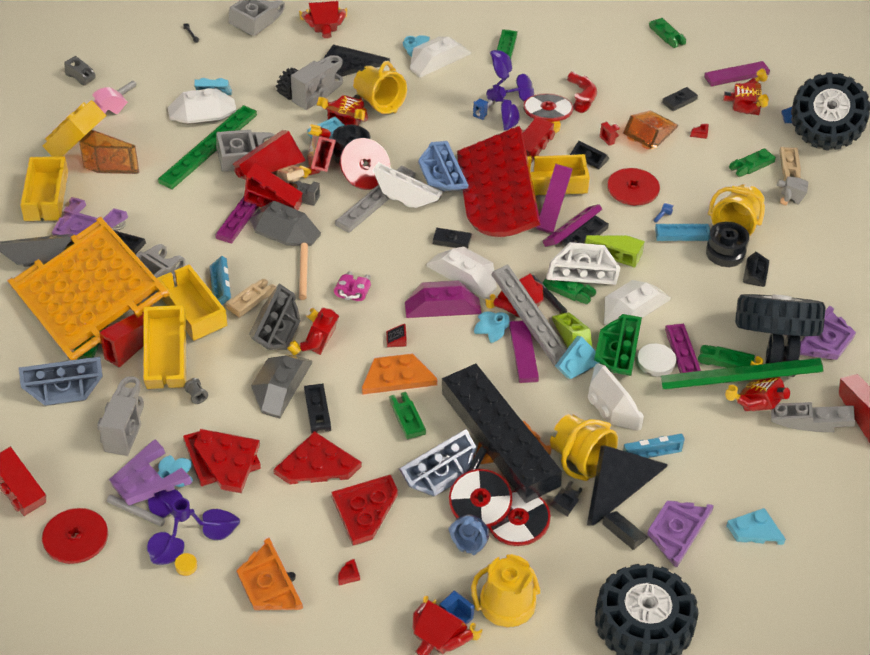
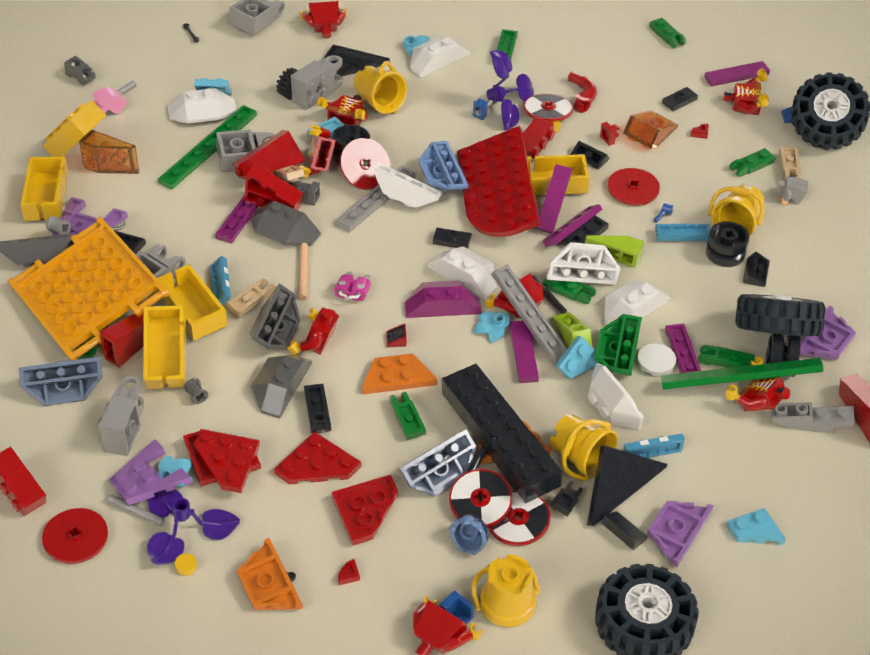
none -> light grey bush [46,216,71,235]

